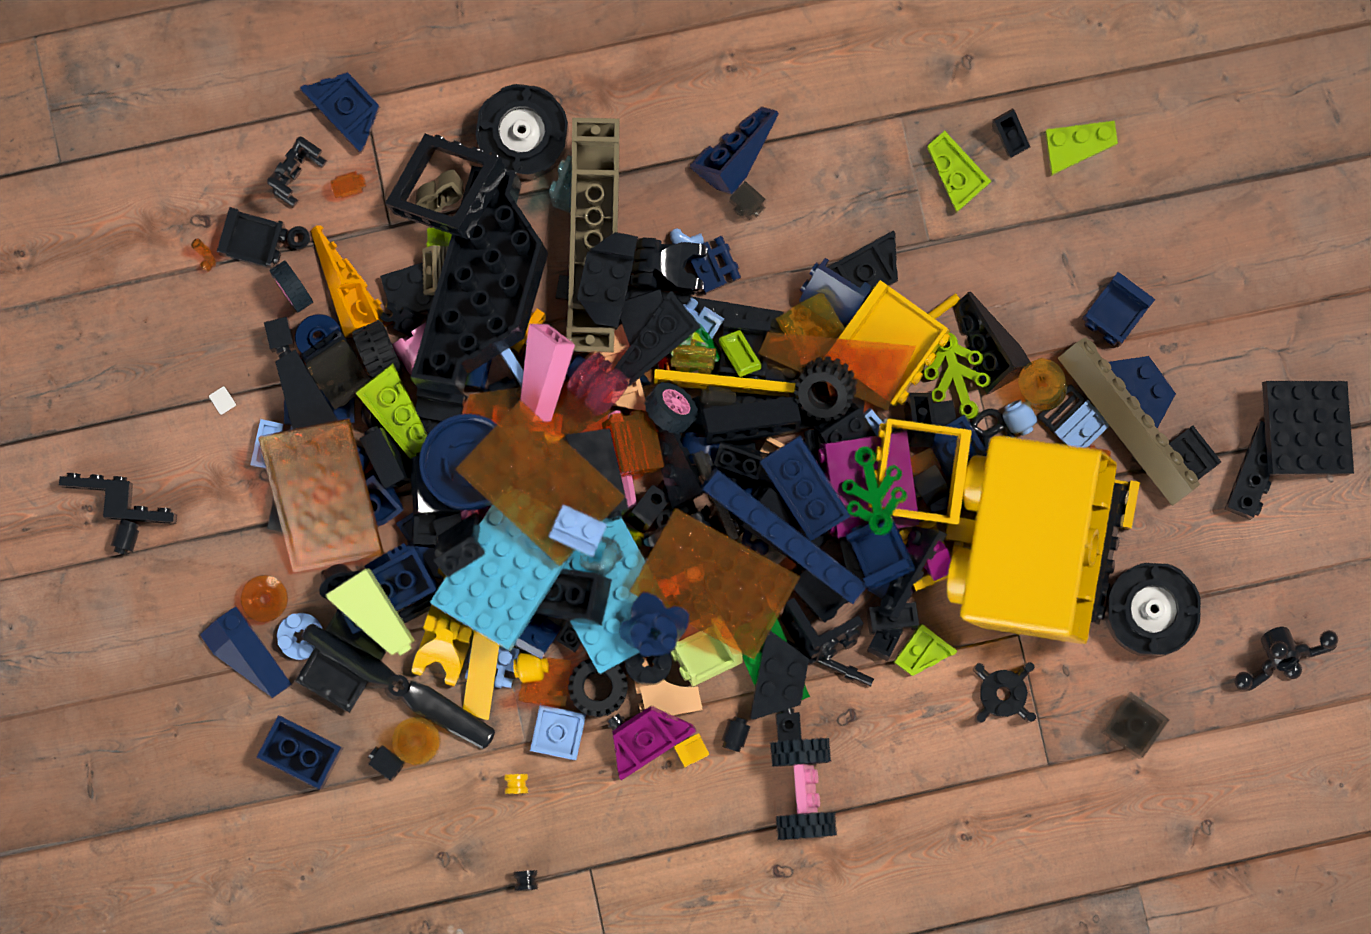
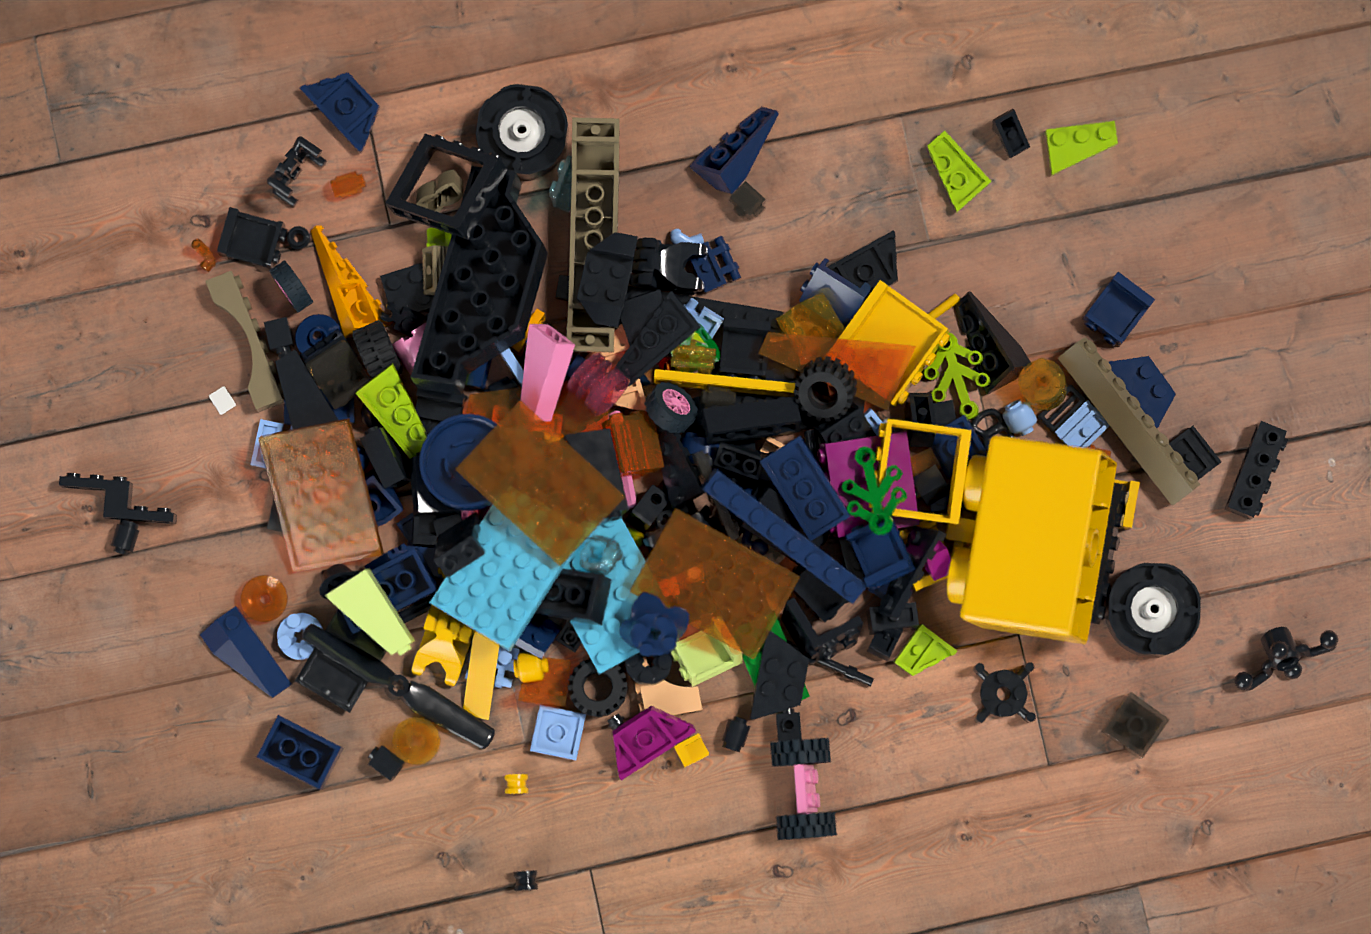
light blue plate [549,505,607,557] -> none
lime tile [719,330,761,377] -> none
black plate [1262,381,1354,475] -> none
none -> dark tan arch [206,271,284,412]

